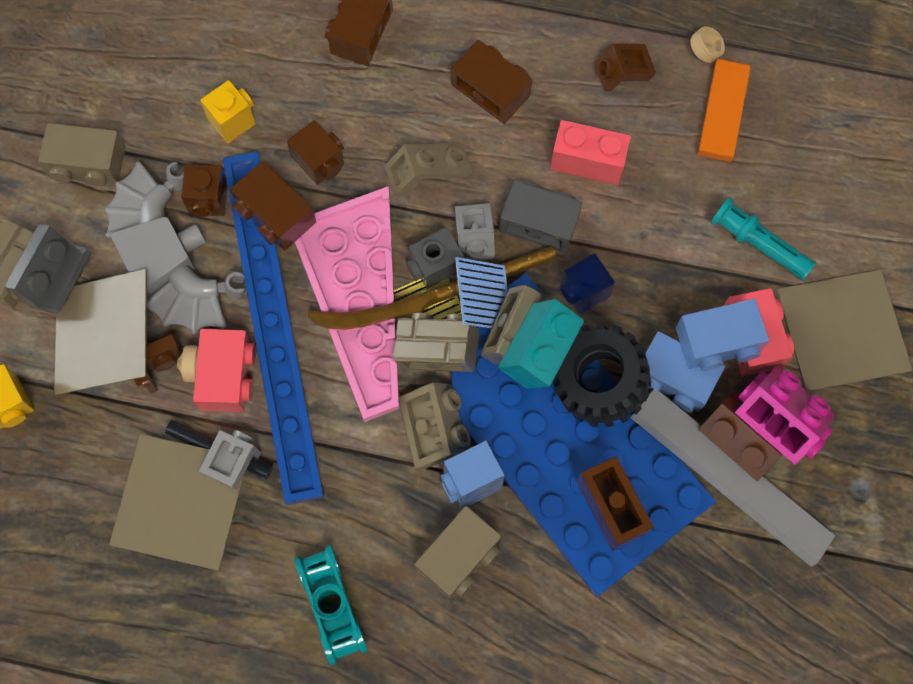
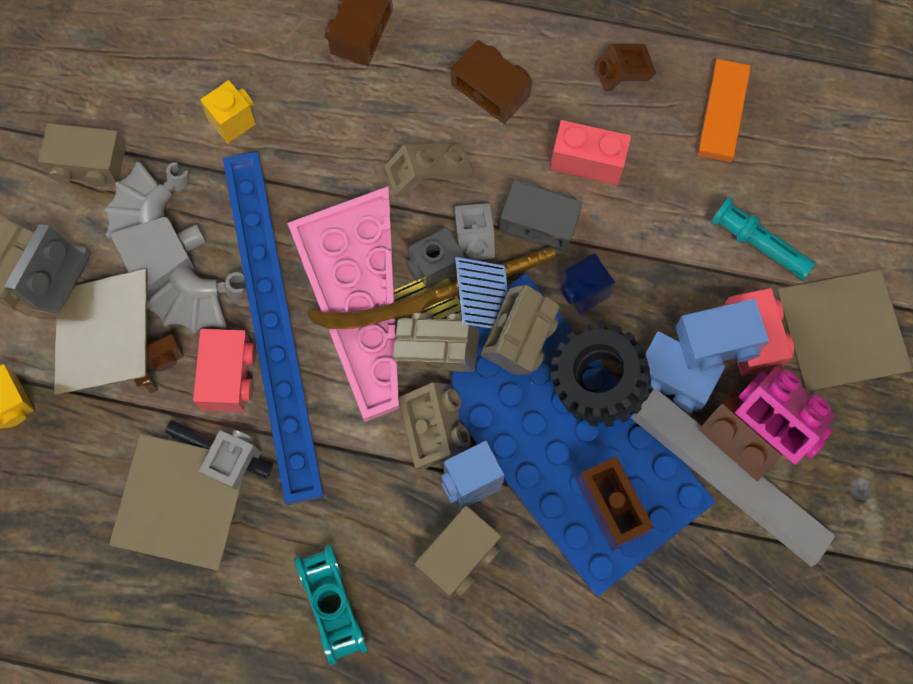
tan tile [177,345,199,383] -> none
reddish brown brick [181,164,228,217] -> none
reddish brown brick [230,160,316,251] -> none
reddish brown brick [287,120,344,185] -> none
teal brick [498,299,584,389] -> none
tan tile [690,26,725,63] -> none

